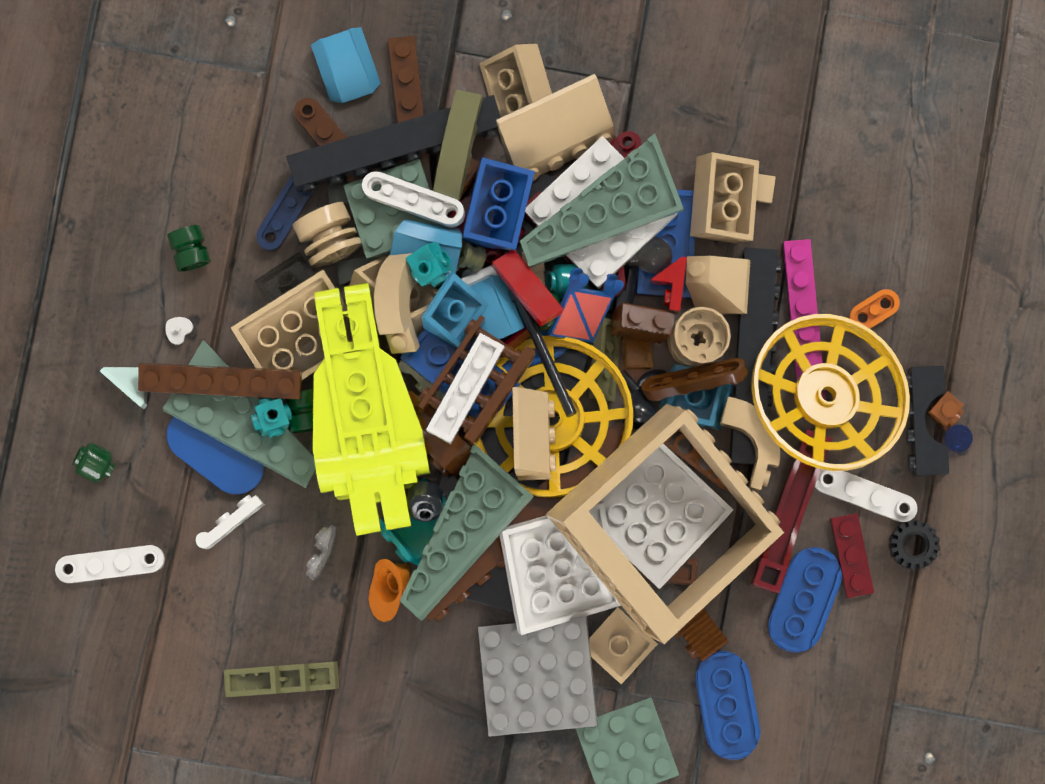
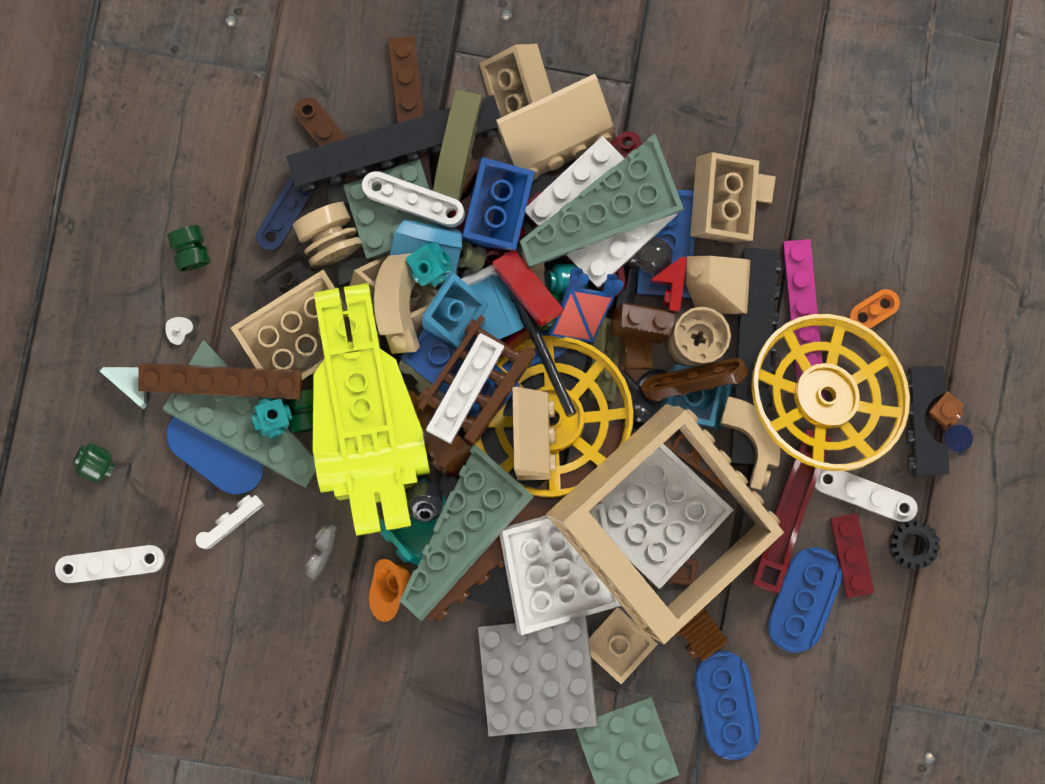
olive slope [224,661,339,697] -> none
dark azure slope [311,27,381,103] -> none

